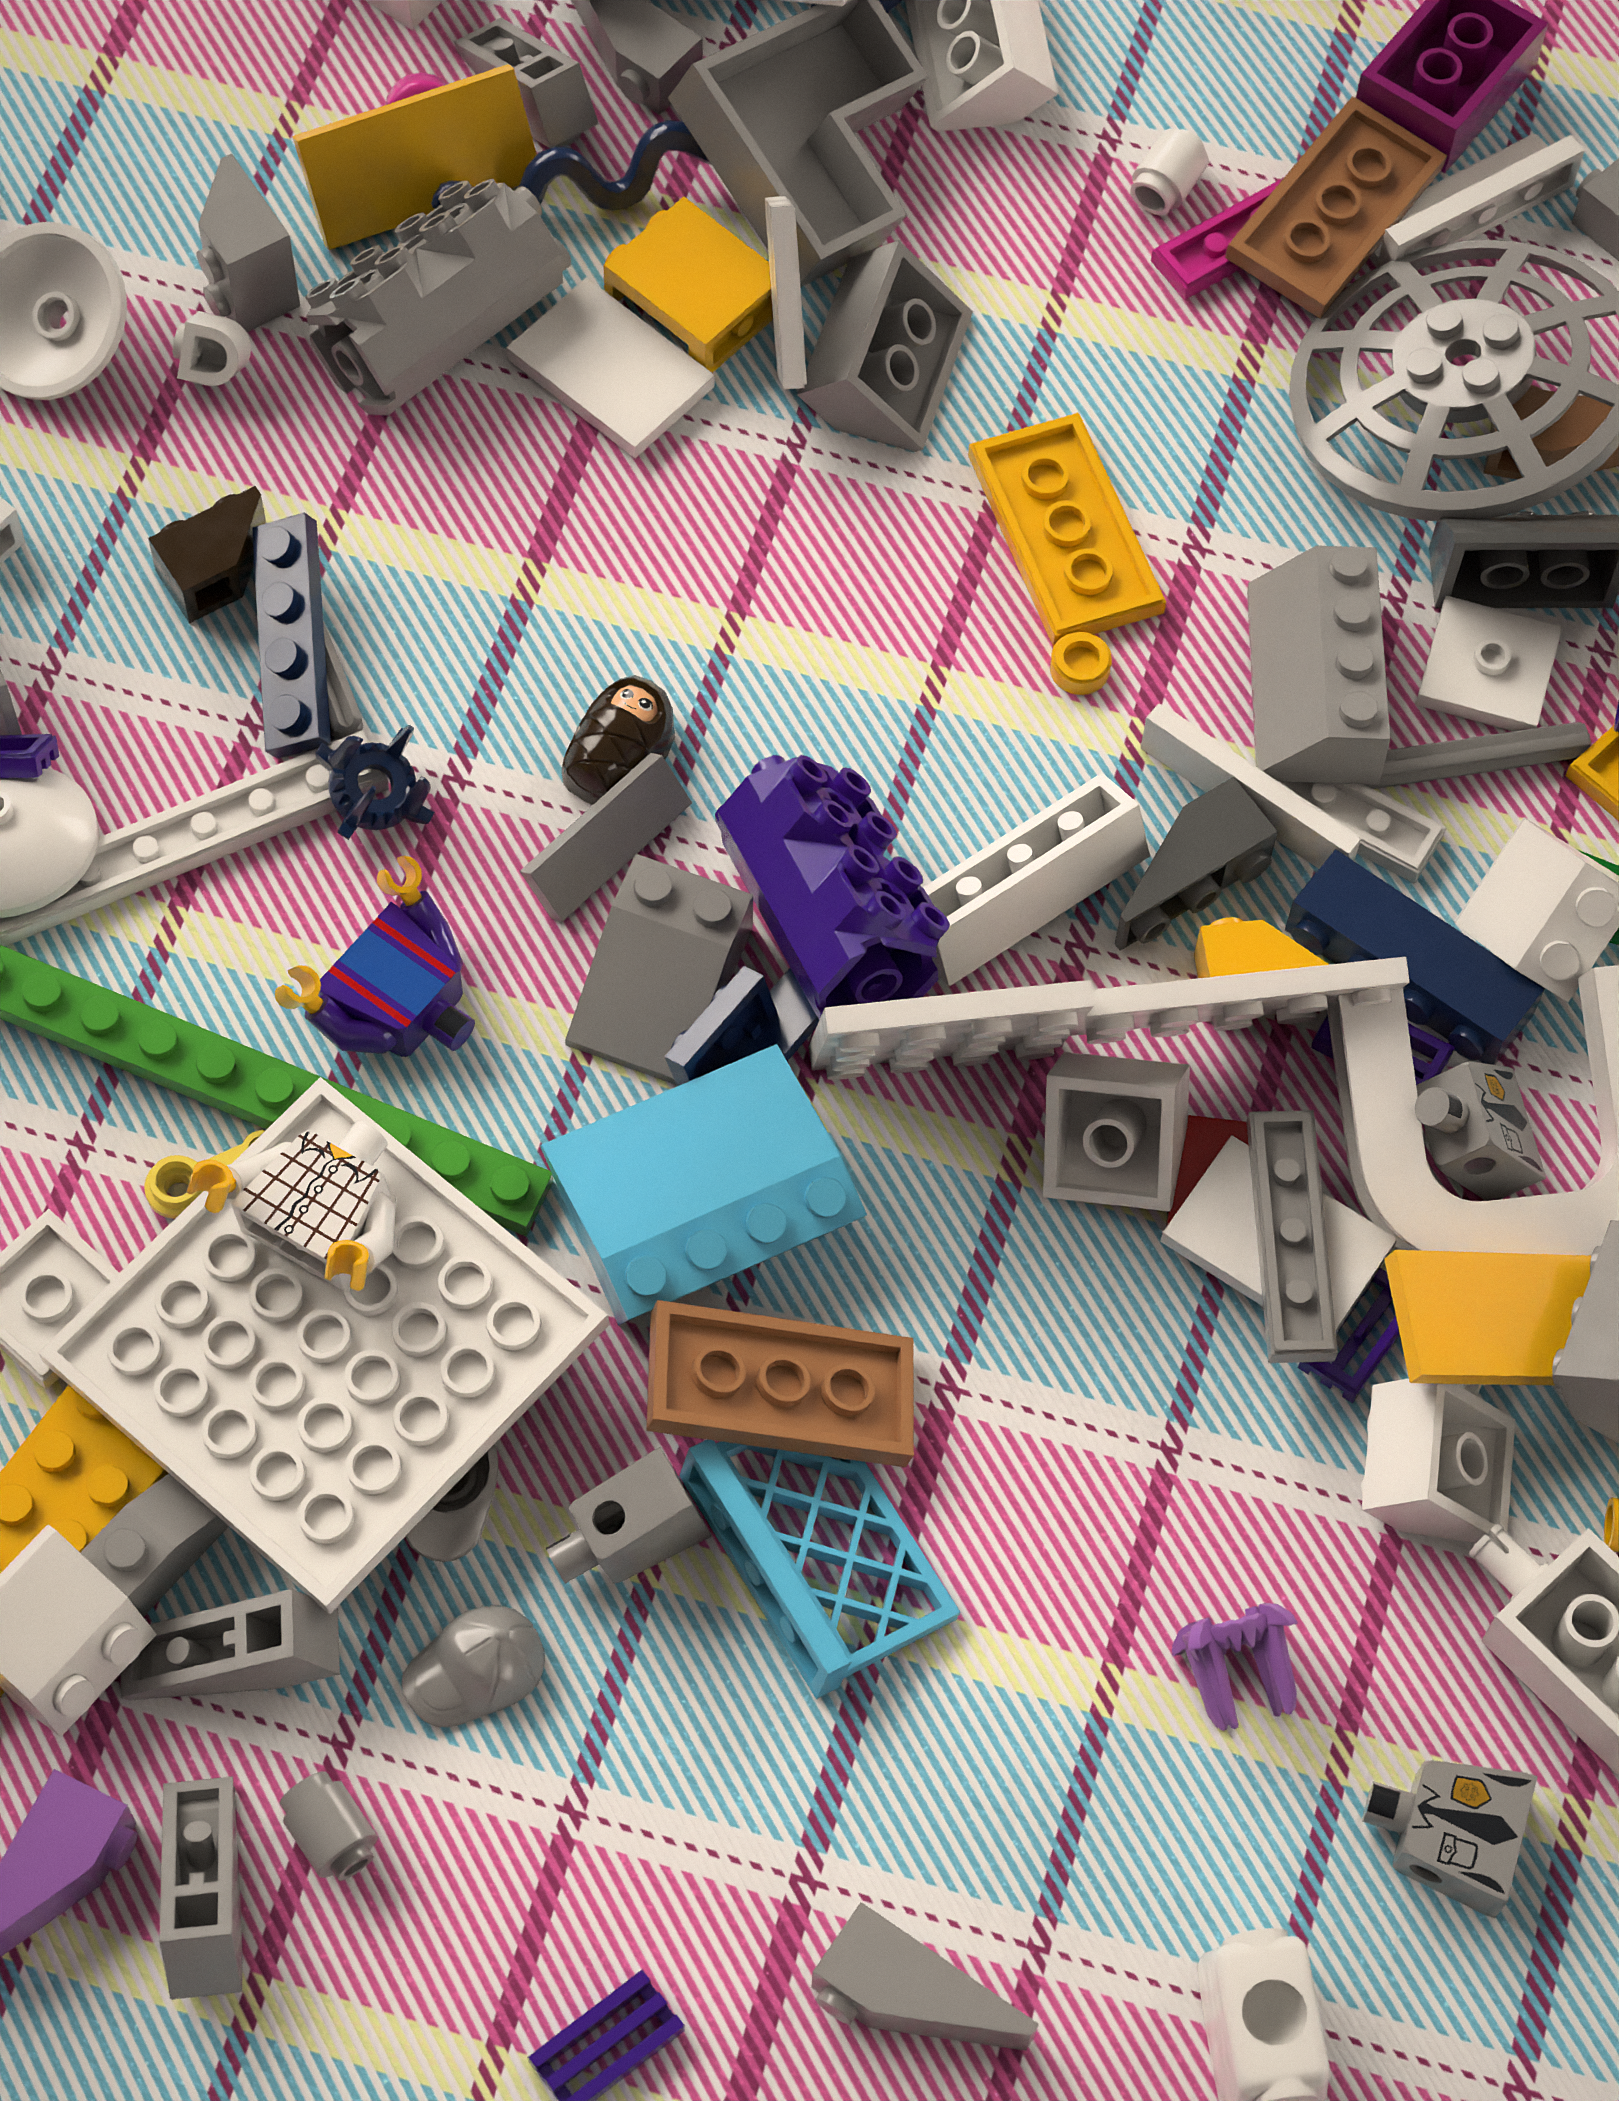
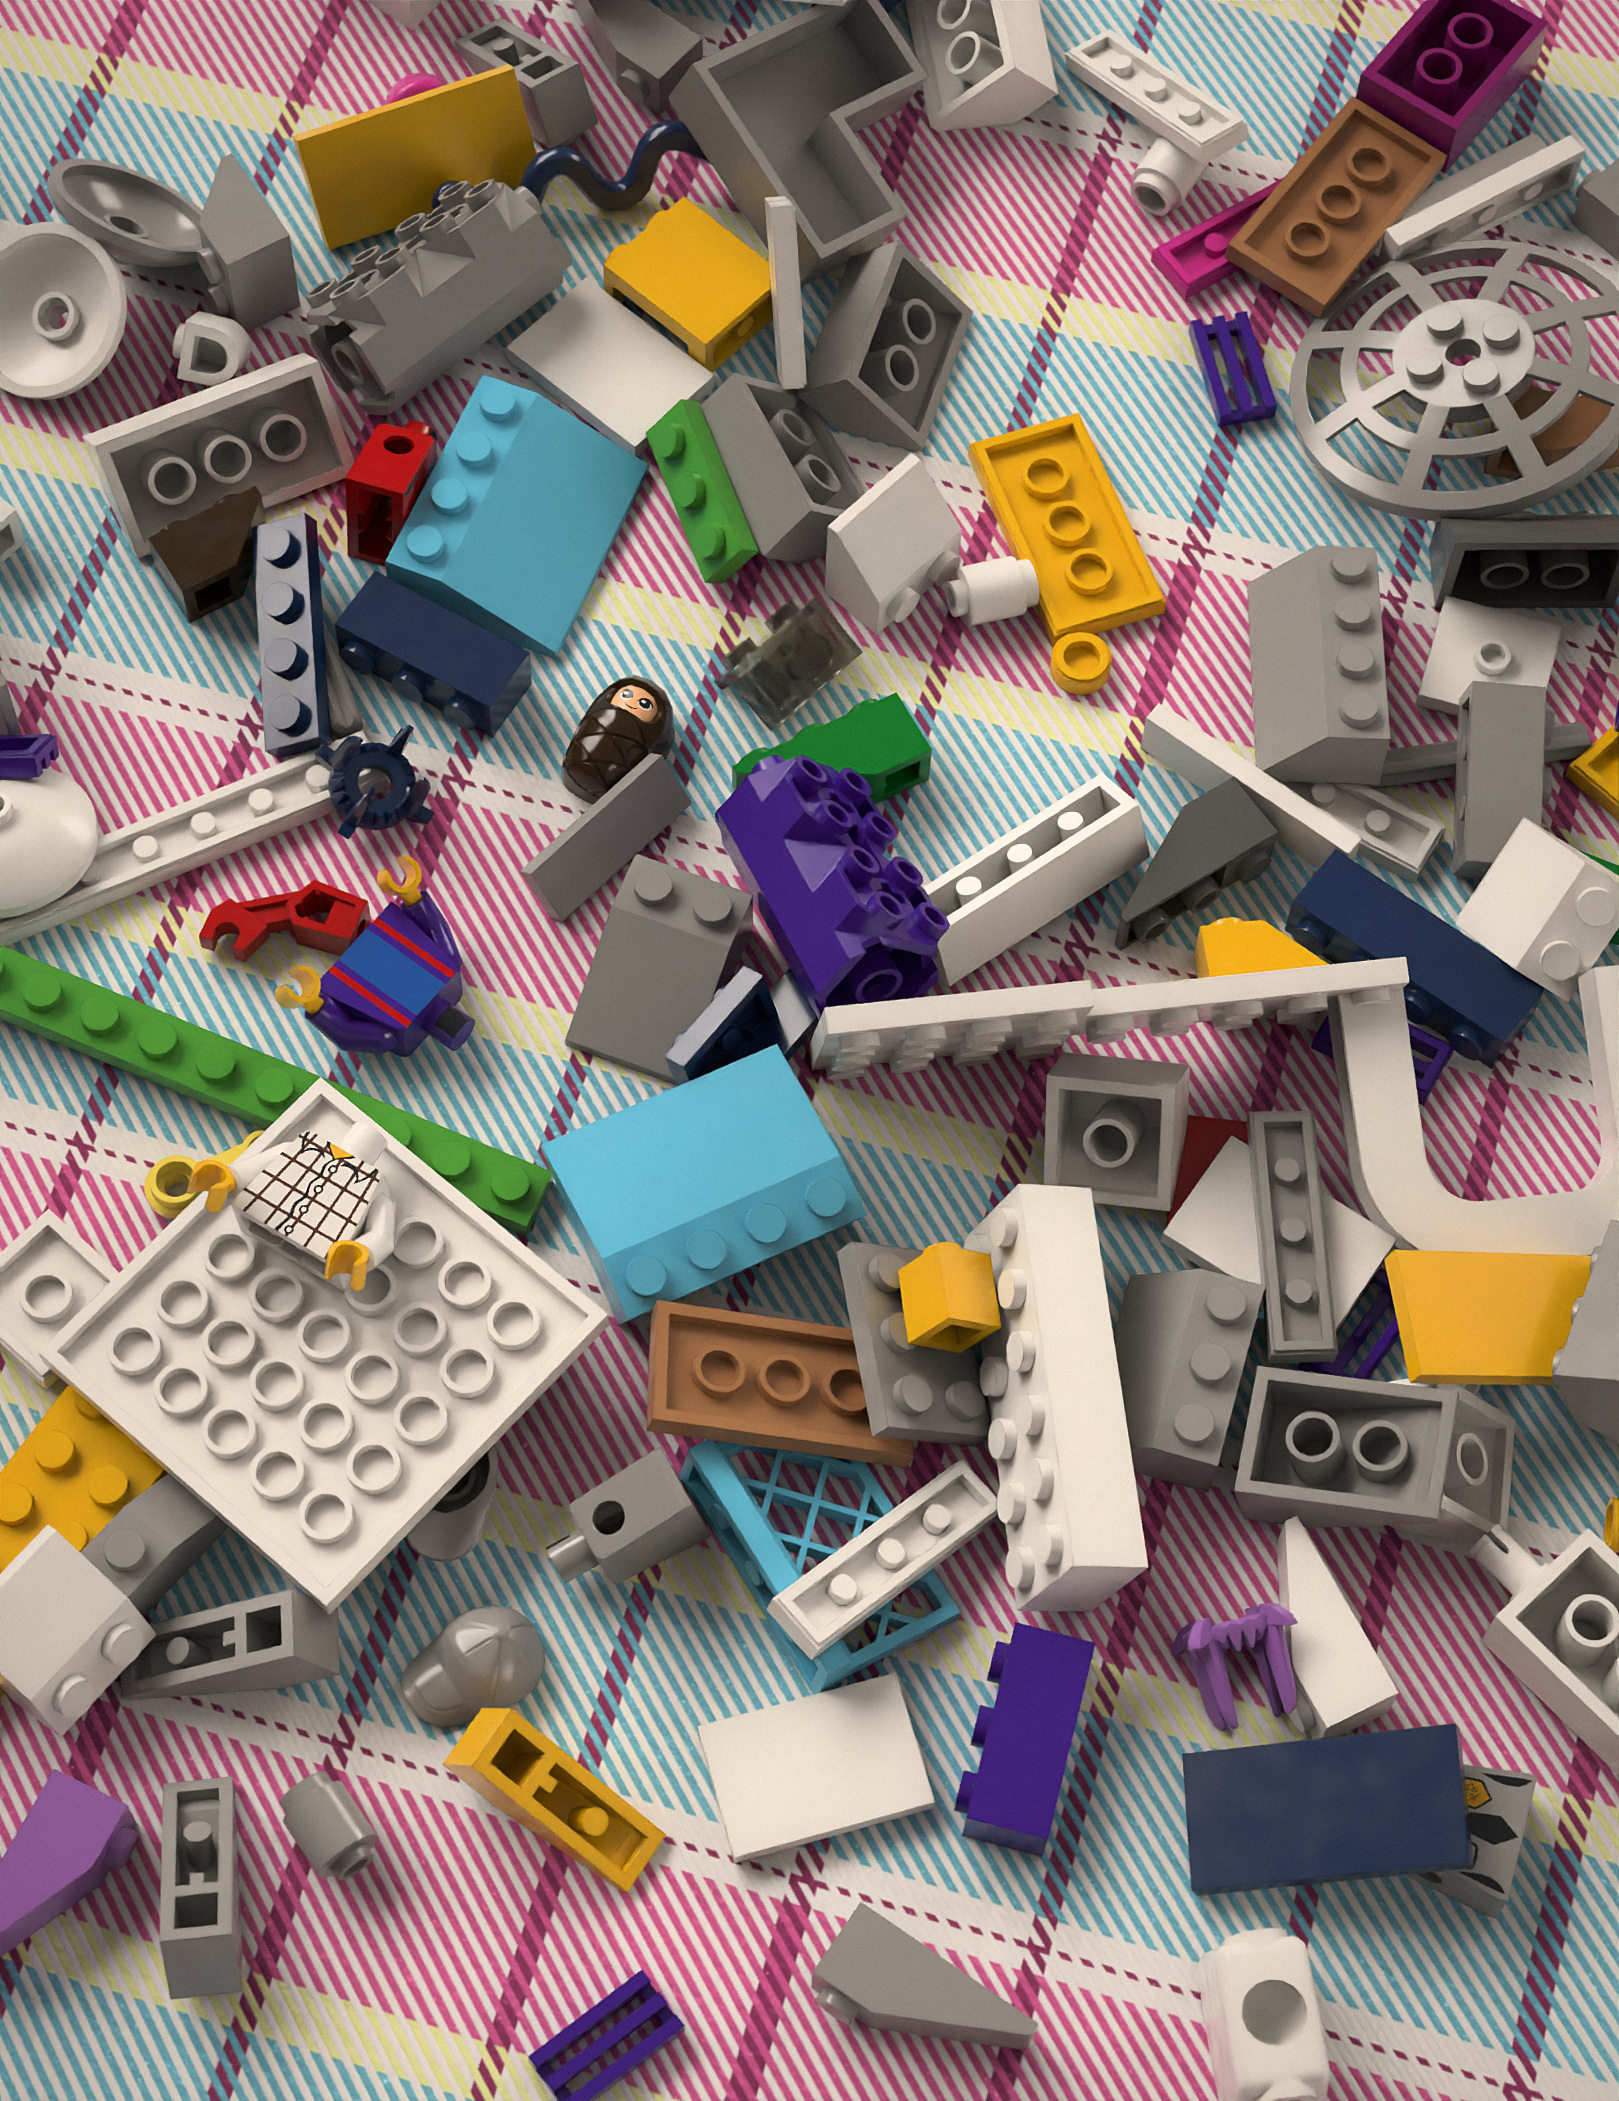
light grey torso [1415,1061,1546,1201] -> none
none -> light grey dish [47,159,203,267]
none -> white slope [82,352,355,559]
none -> red piece [199,880,371,962]
none -> dark blue brick [334,571,532,738]
none -> red torso [345,421,437,567]
none -> medium azure slope [385,374,649,659]
none -> yellow slope [443,1708,666,1892]
none -> bright green plate [646,399,759,584]
none -> white tile [698,1672,935,1863]
none -> light grey slope [700,373,865,564]
none -> clear smoke bracket [714,596,863,731]
none -> green slope [732,692,932,804]
none -> white tile [766,1459,999,1661]
none -> white slope [824,453,962,635]
none -> light grey plate [837,1241,990,1446]
none -> yellow brick [898,1242,1001,1353]
none -> white brick [945,556,1039,627]
none -> dark purple brick [954,1622,1095,1857]
none -> white brick [963,1184,1148,1612]
none -> white tile [1065,29,1249,164]
none -> light grey slope [1113,1268,1265,1493]
none -> dark blue tile [1182,1723,1474,1896]
none -> dark purple tile [1188,311,1277,427]
none -> light grey slope [1234,1366,1459,1528]
none -> white slope [1277,1516,1399,1739]
none -> light grey brick [1452,681,1555,879]

